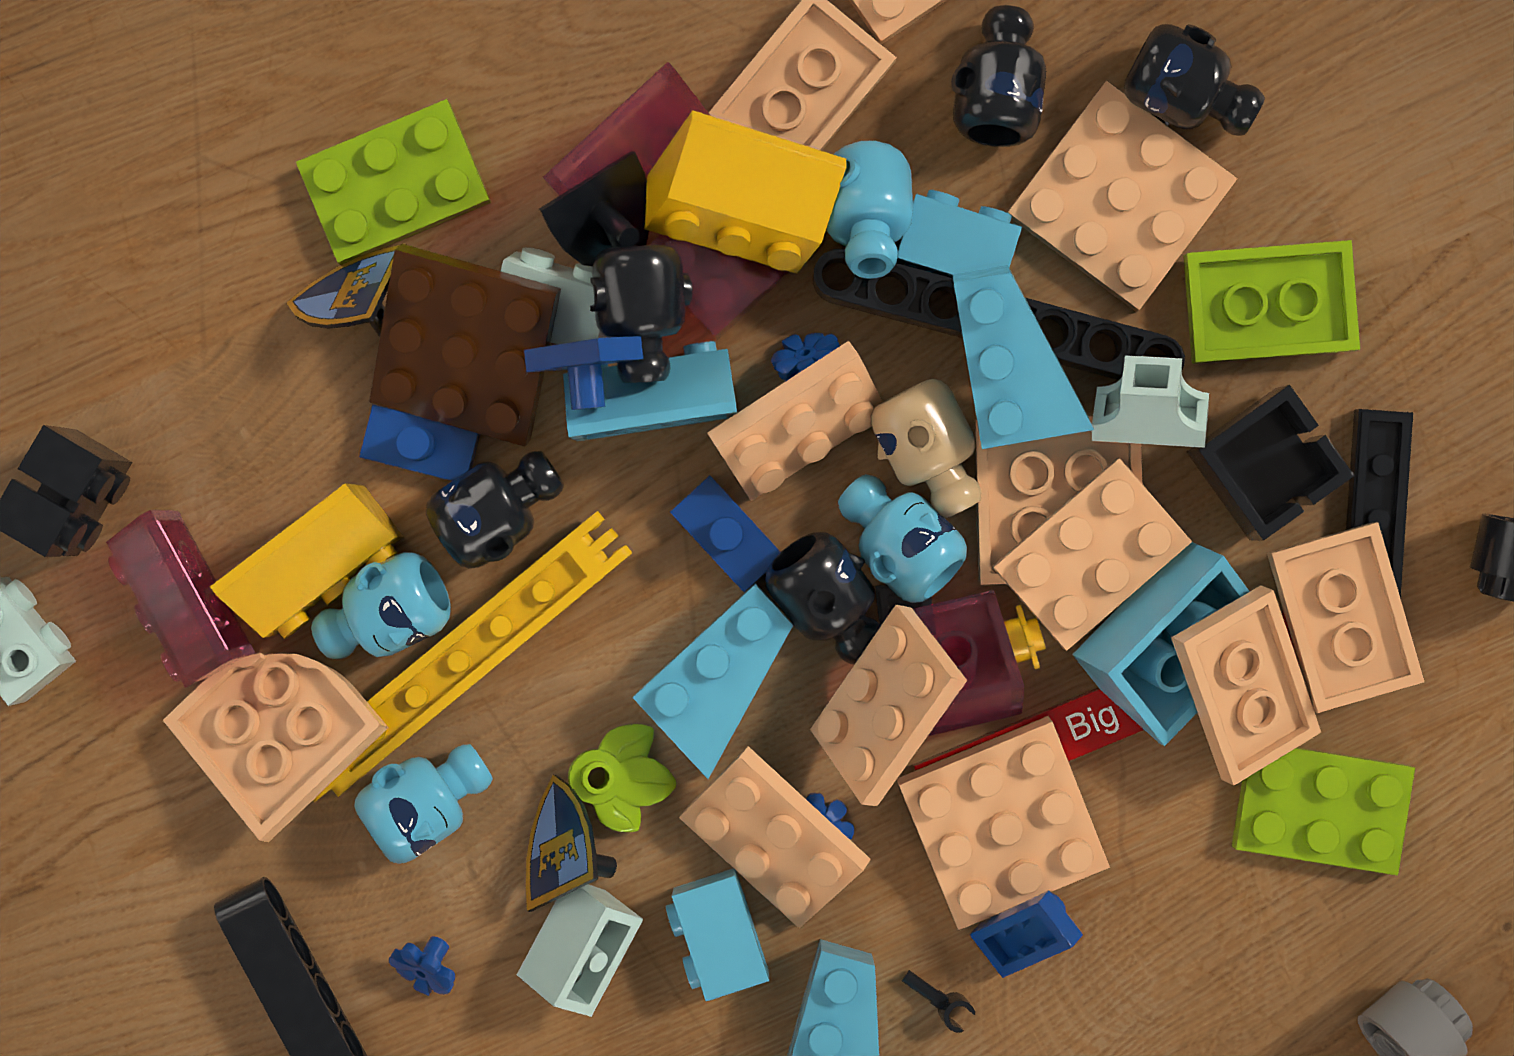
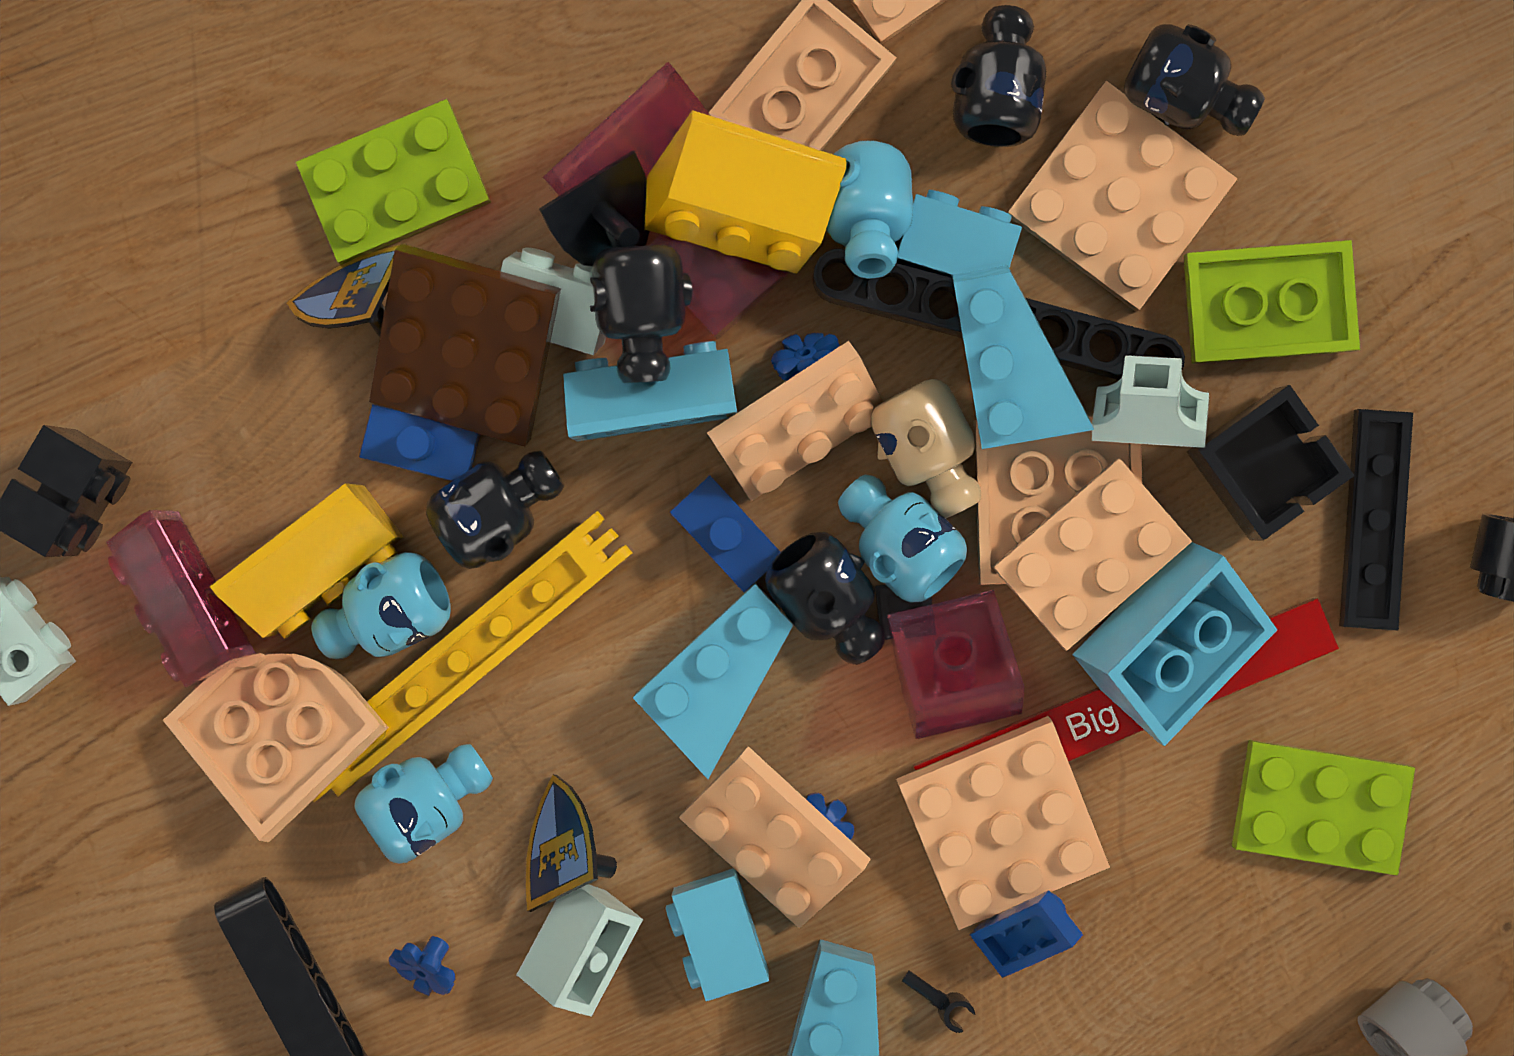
blue tile [524,336,643,410] -> none
lime plate [568,724,677,832] -> none
light nougat plate [810,605,967,806] -> none
yellow plate [1003,605,1046,669] -> none
light nougat plate [1171,586,1321,786] -> none
light nougat plate [1267,522,1425,713] -> none

